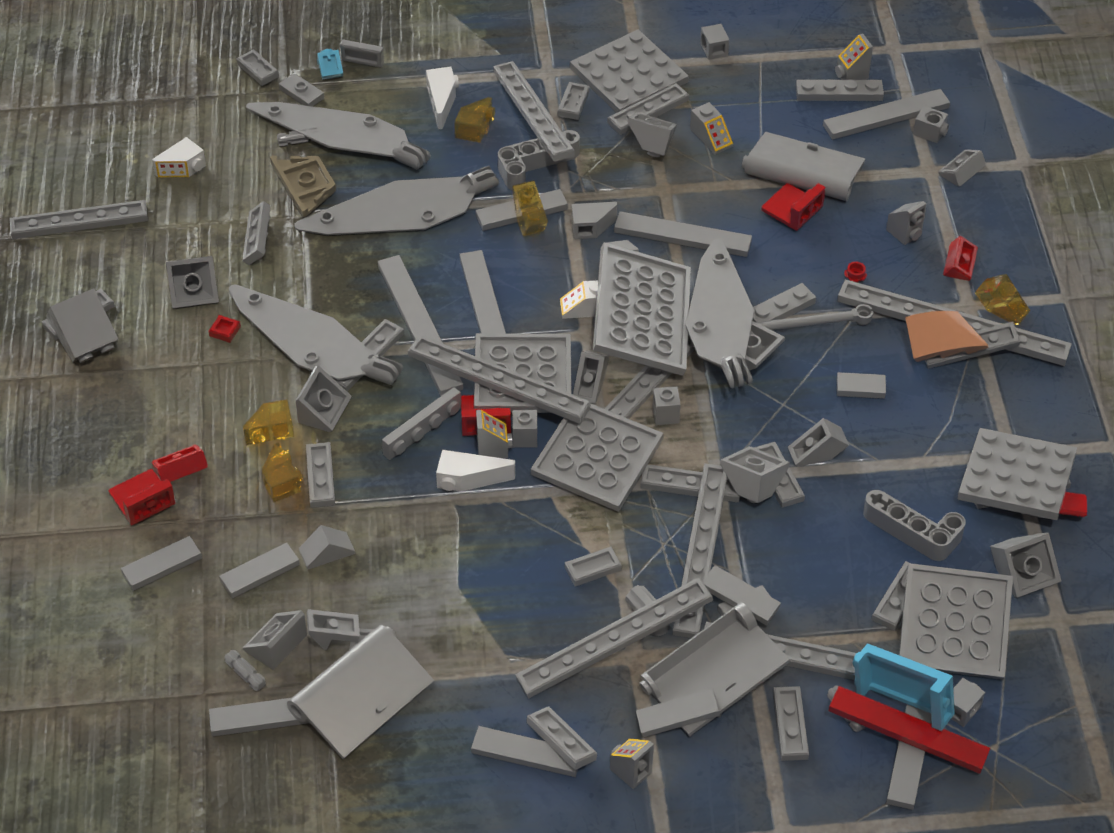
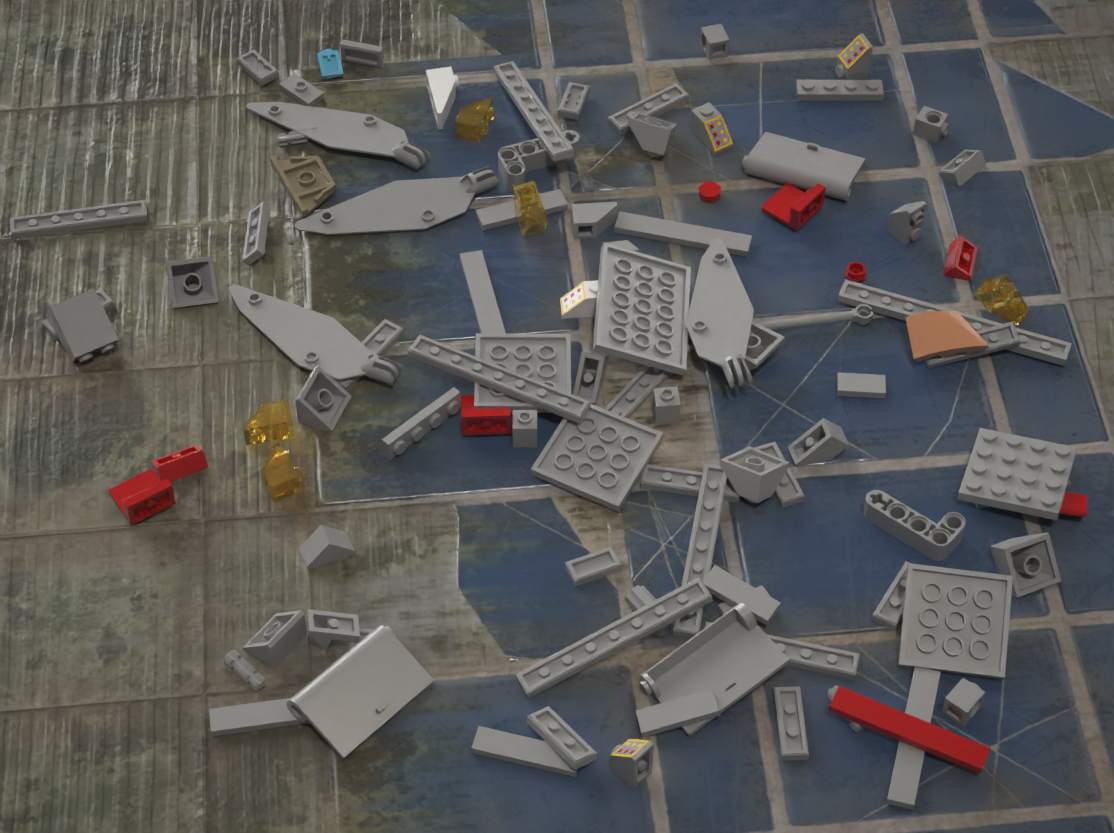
light grey tile [121,536,202,591] -> none
white slope [152,137,206,177] -> none
red tile [208,315,241,343] -> none
light grey tile [219,543,300,598] -> none
light grey tile [306,442,335,508] -> none
light grey tile [378,255,463,396] -> none
white slope [436,450,515,492] -> none
light grey slope [476,410,513,458] -> none
light grey plate [570,29,689,113] -> none
light grey plate [753,283,816,322] -> none
light grey tile [823,89,950,140] -> none
medium azure panel [853,643,955,731] -> none
none -> red tile [699,181,721,203]

